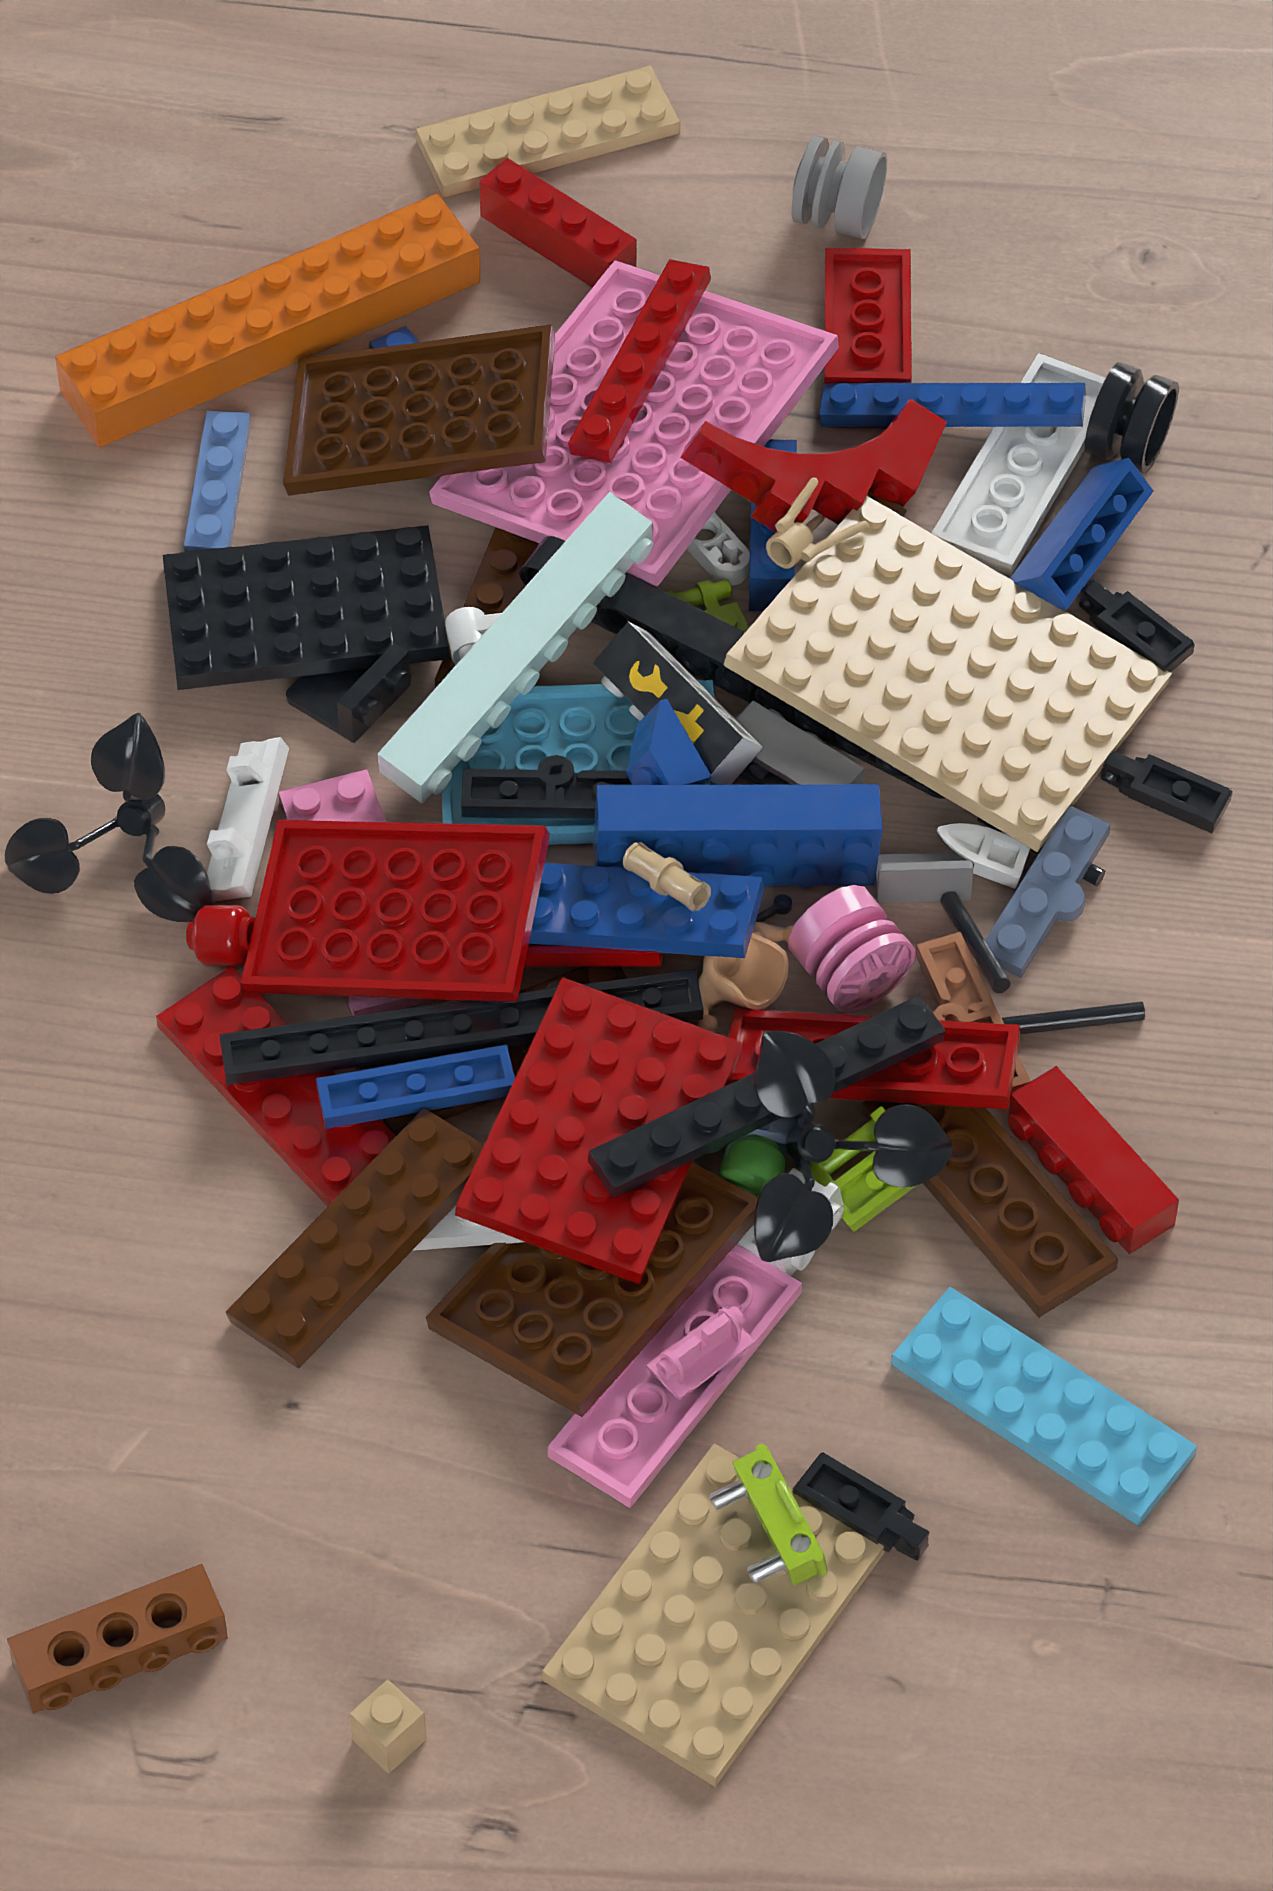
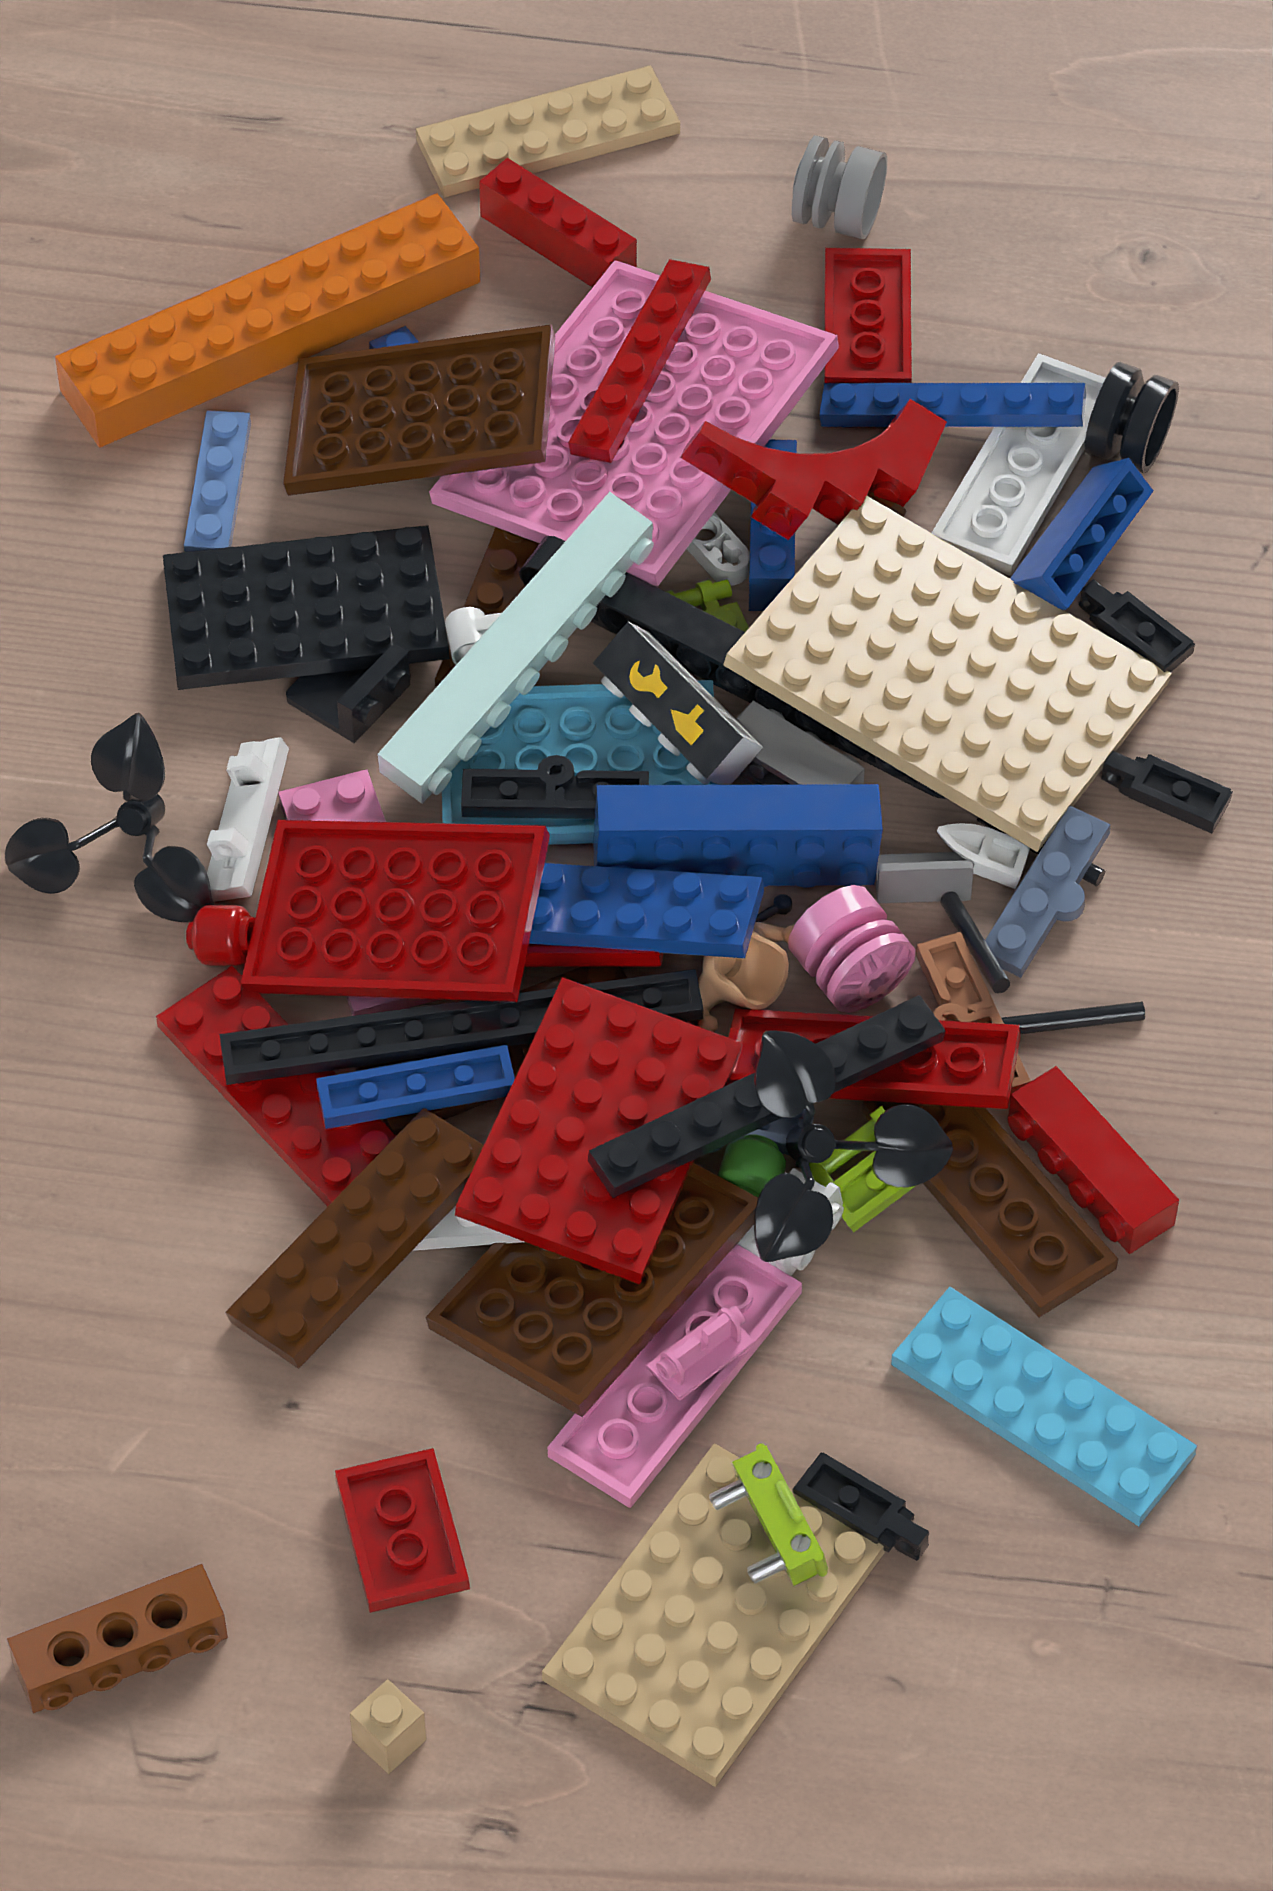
tan pin [623,842,711,911] -> none
blue slope [626,699,712,785] -> none
tan plant [766,478,869,569] -> none
none -> red plate [335,1448,470,1613]

